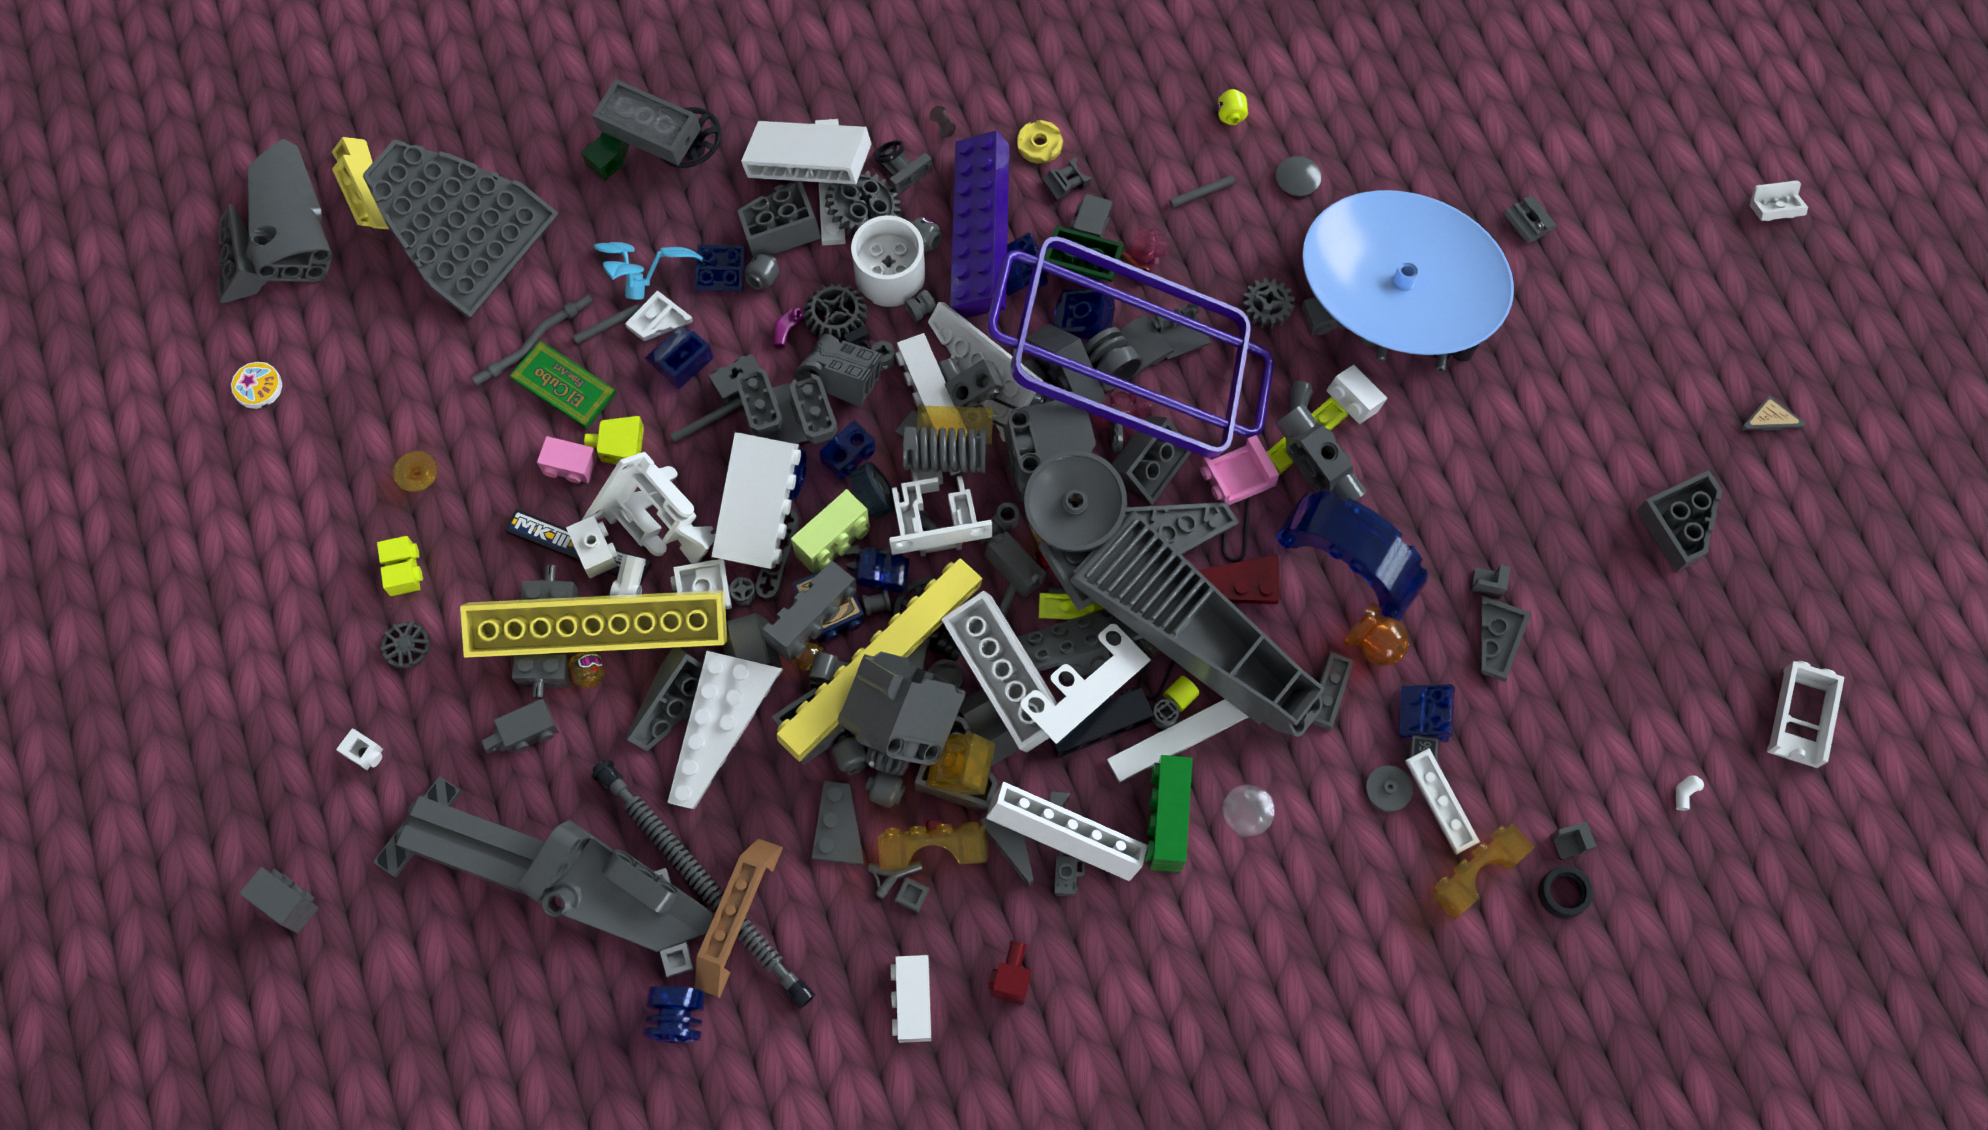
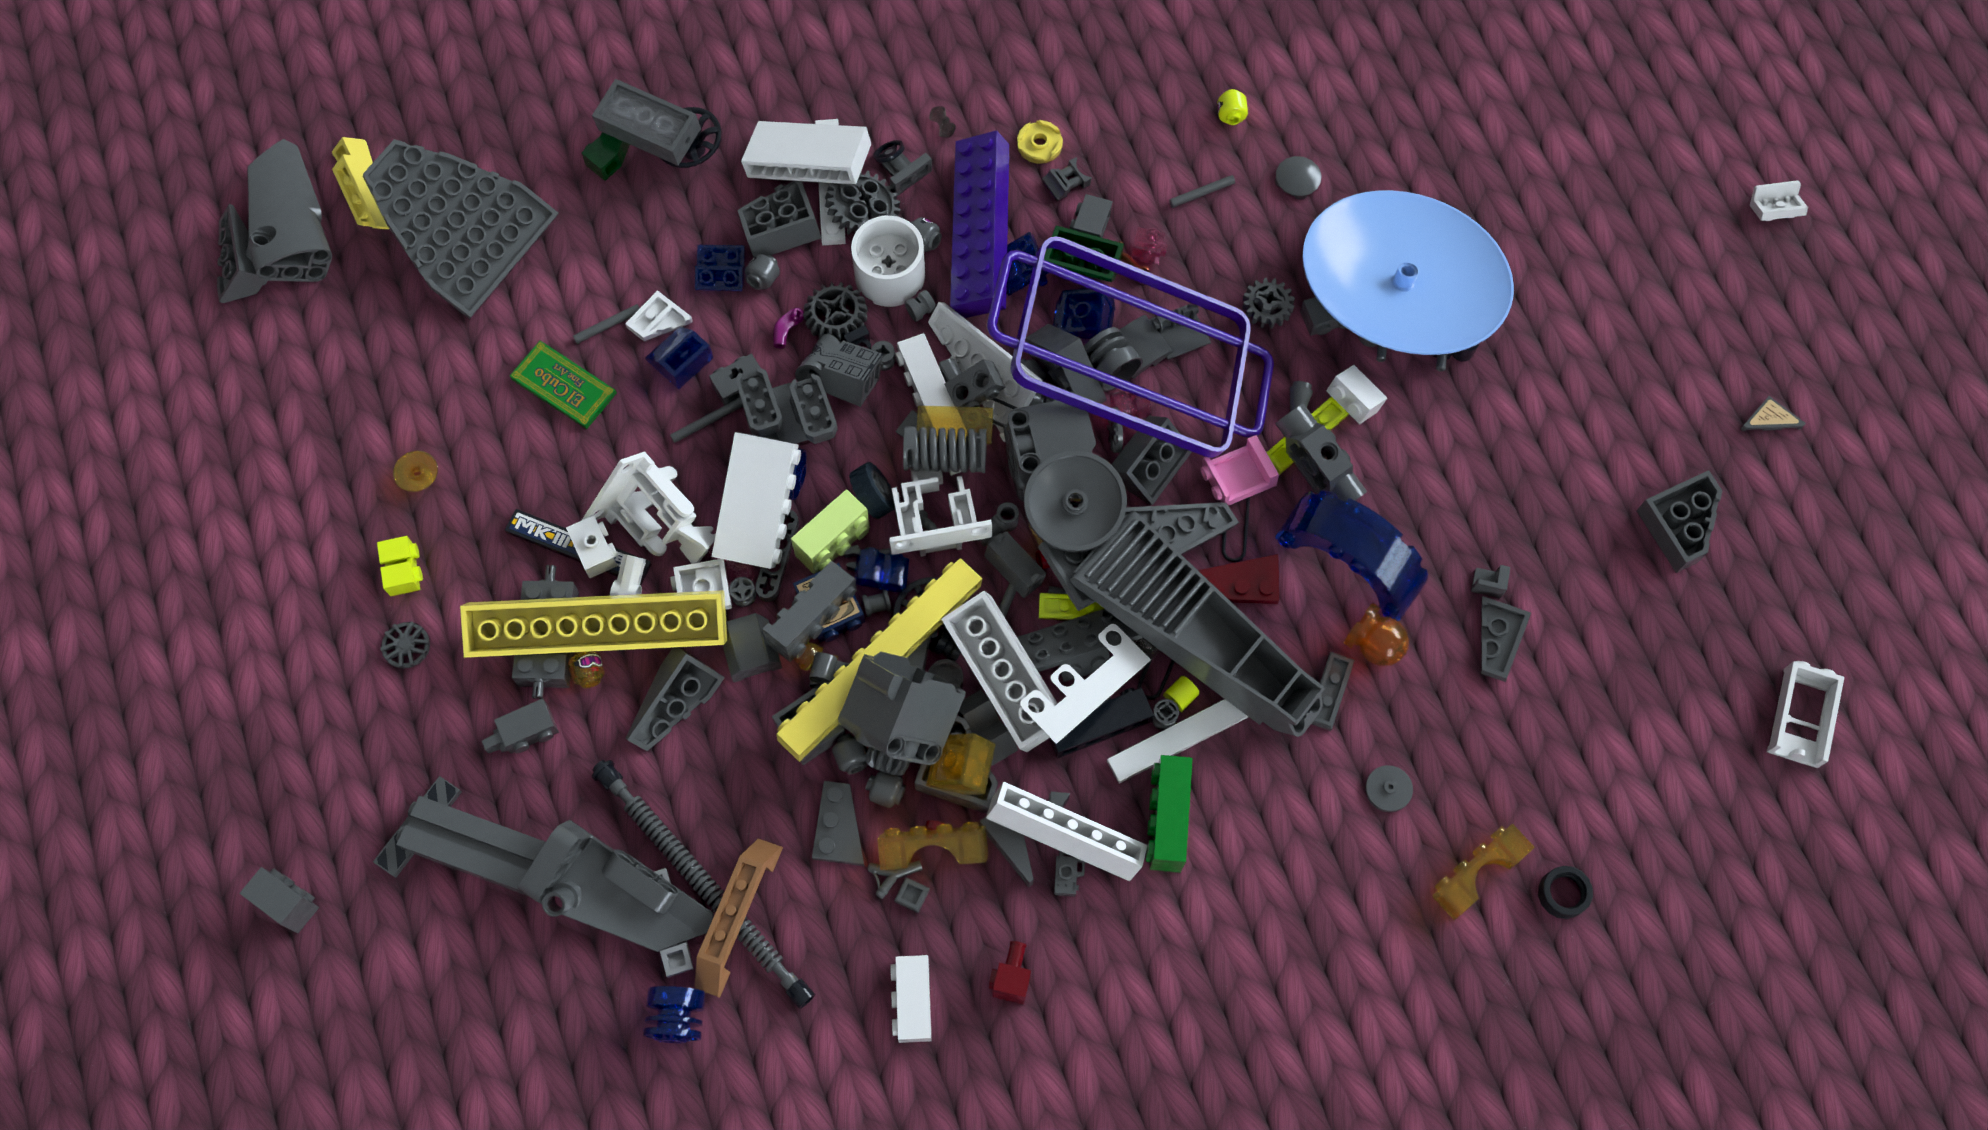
tile [231,362,282,409] -> none
white brick [336,728,383,770] -> none
dark grey bar [471,295,593,386] -> none
bright pink brick [537,436,598,484] -> none
neon yellow torso [584,416,644,467] -> none
medium azure plant [594,242,703,299] -> none
white wing [668,651,783,809] -> none
clear blue brick [819,420,876,480] -> none
clear dish [1223,785,1275,837] -> none
clear blue plate [1399,684,1455,742] -> none
white tile [1405,748,1480,854] -> none
slope [1408,735,1439,761] -> none
dark grey piece [1503,195,1557,243] -> none
dark grey panel [1550,821,1597,860] -> none
white arm [1676,776,1704,811] -> none

